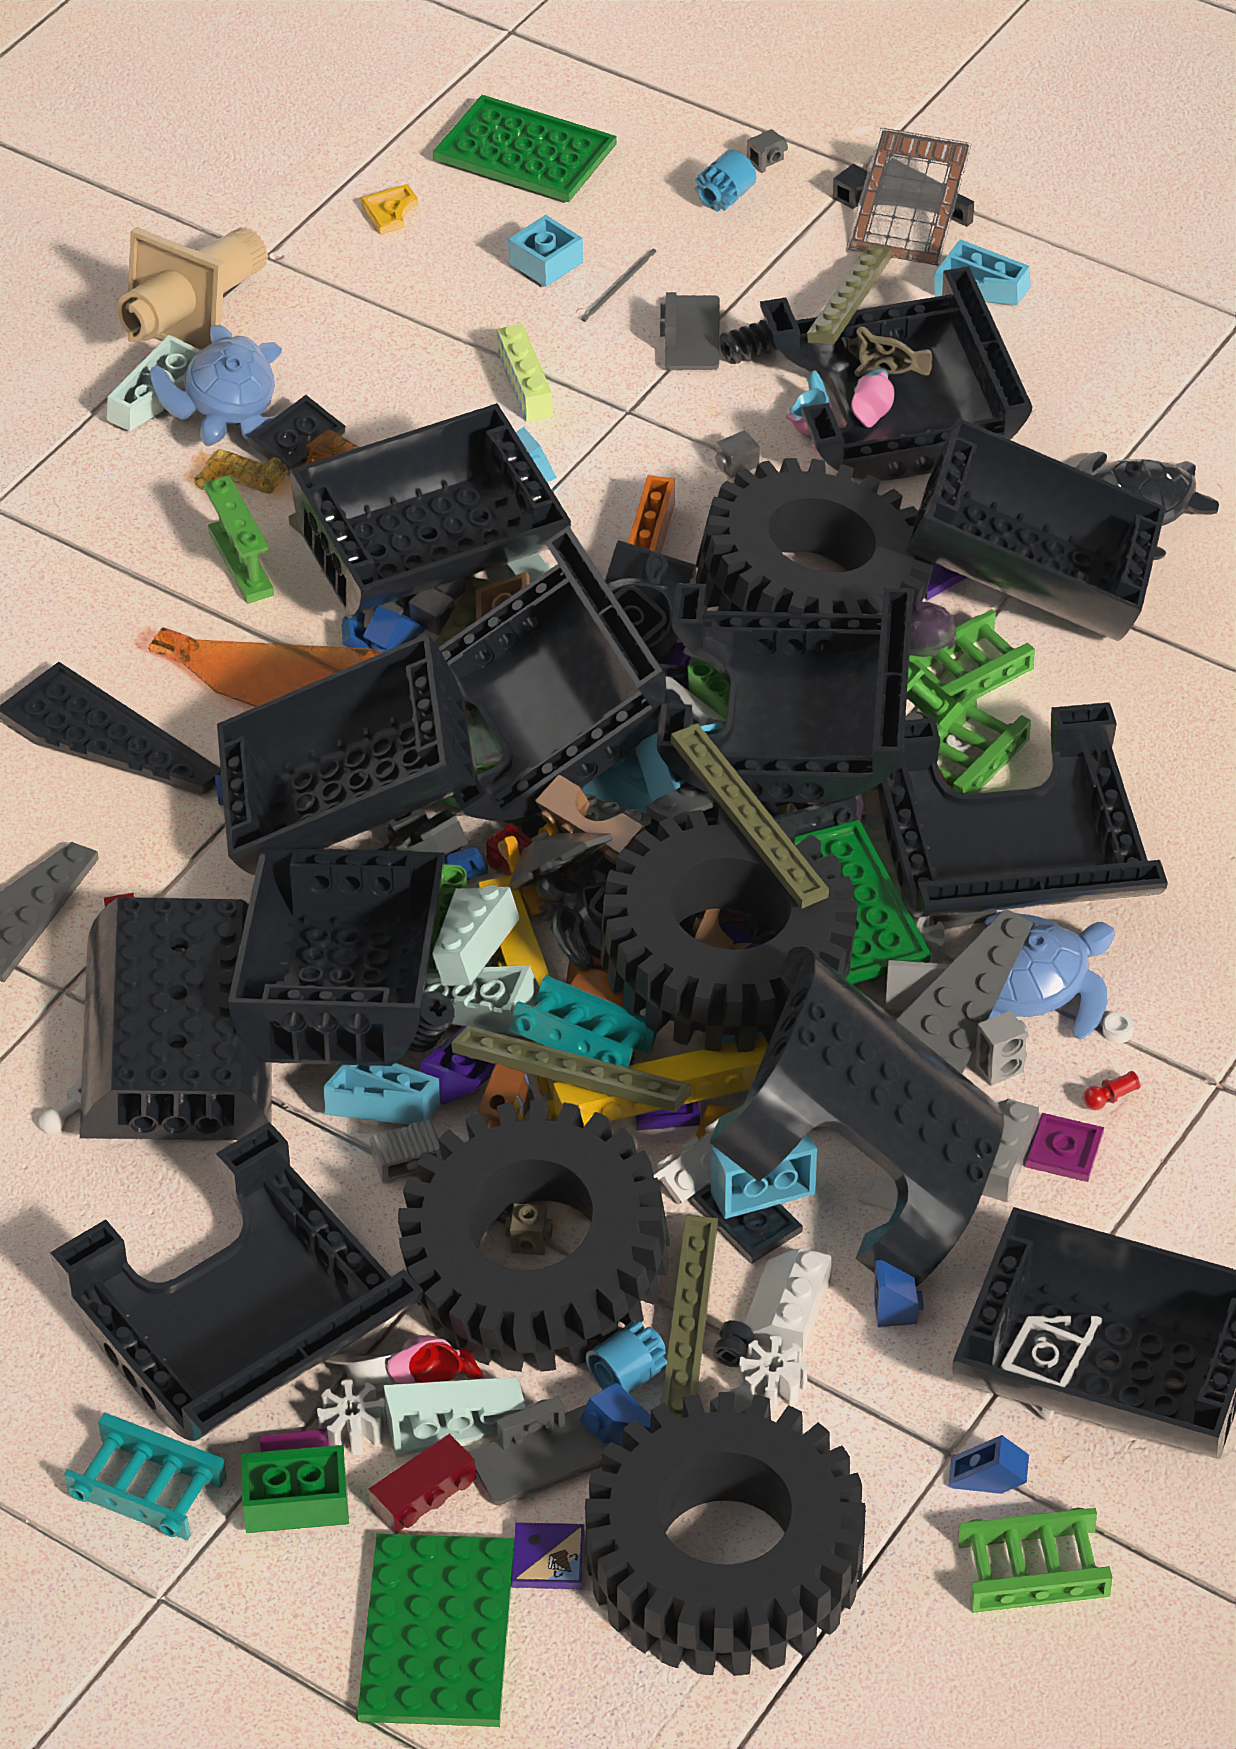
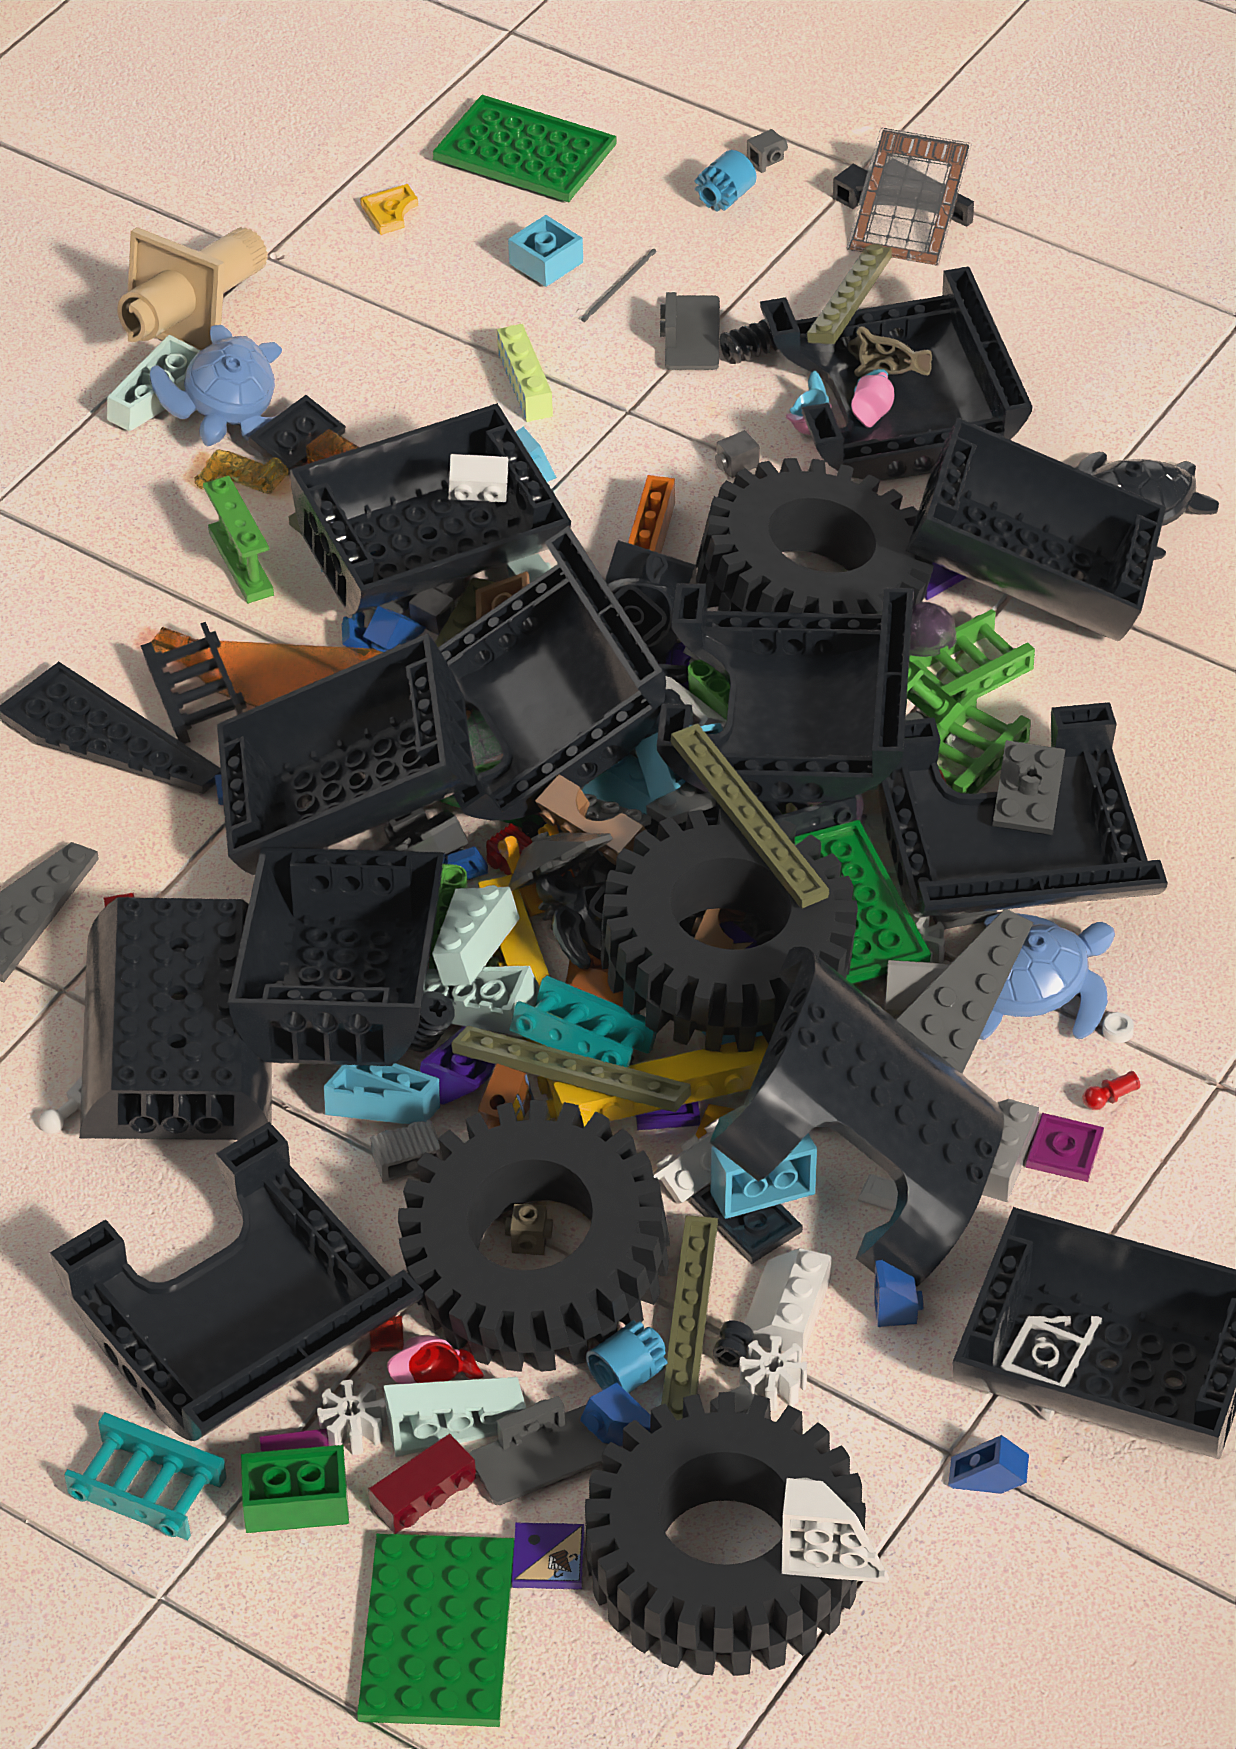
white piece [325,1353,397,1392] -> none
medium azure wedge [934,239,1031,305] -> none
bright green fence [958,1507,1113,1613] -> none
light grey brick [975,1010,1028,1086] -> none
none -> black fence [141,621,247,744]
none -> clear red tile [370,1316,404,1352]
none -> white hinge [449,454,508,502]
none -> white wedge [782,1478,889,1583]
none -> dark grey plate [992,740,1065,835]

